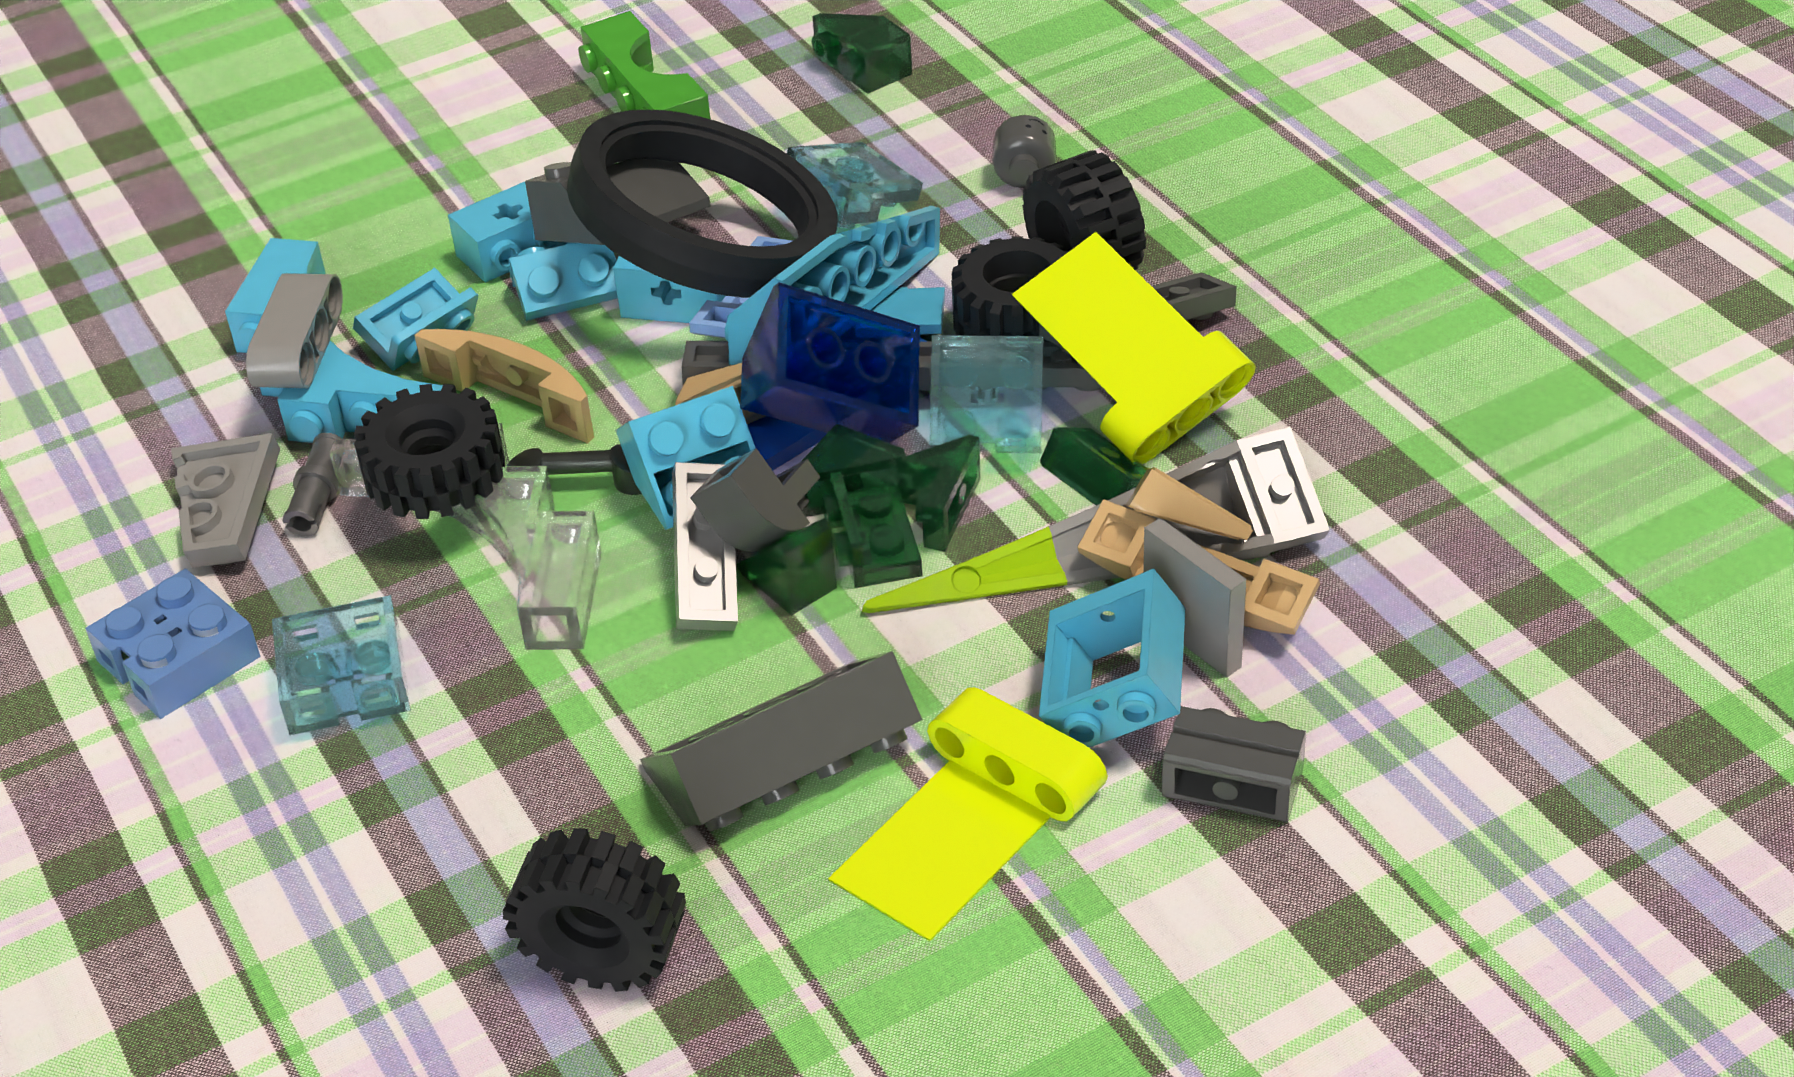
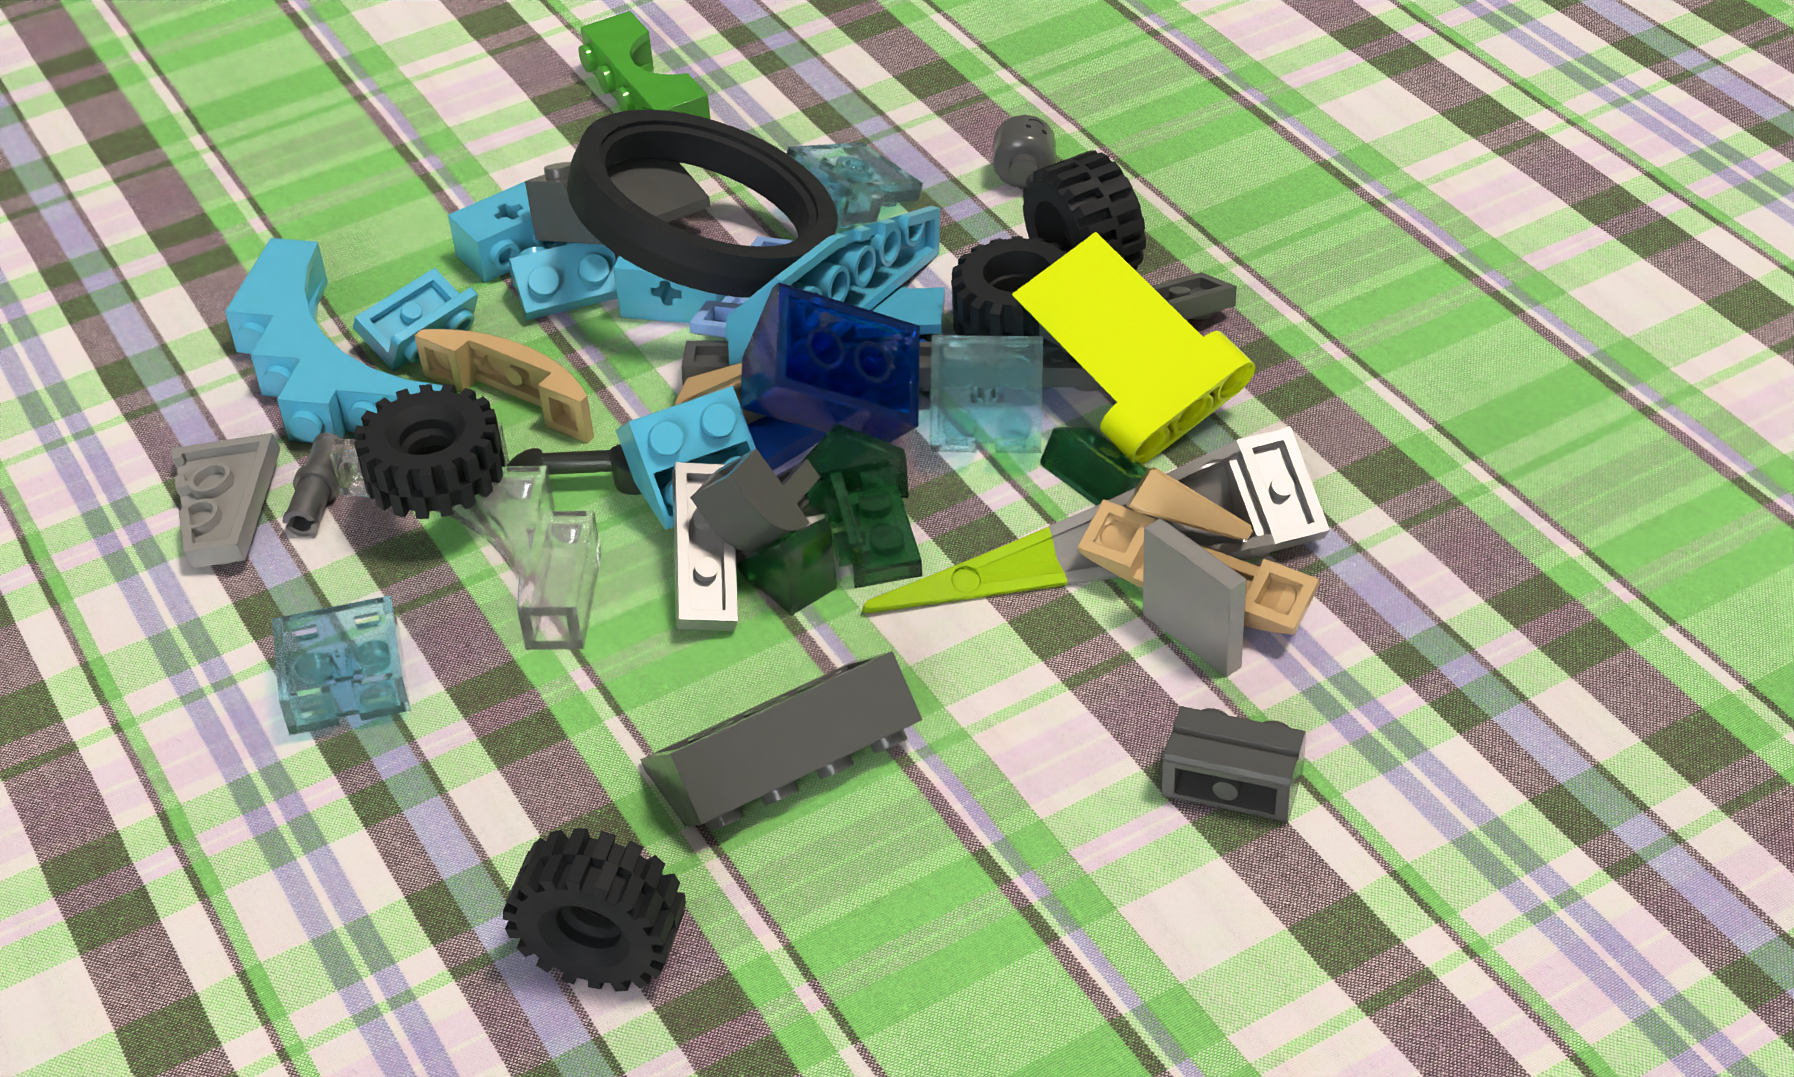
medium blue piece [85,568,261,719] -> none
light grey beam [246,273,343,388] -> none
clear green slope [811,13,912,94] -> none
neon yellow piece [828,687,1108,941] -> none
clear green slope [897,435,981,552] -> none
medium azure window [1039,568,1185,748] -> none

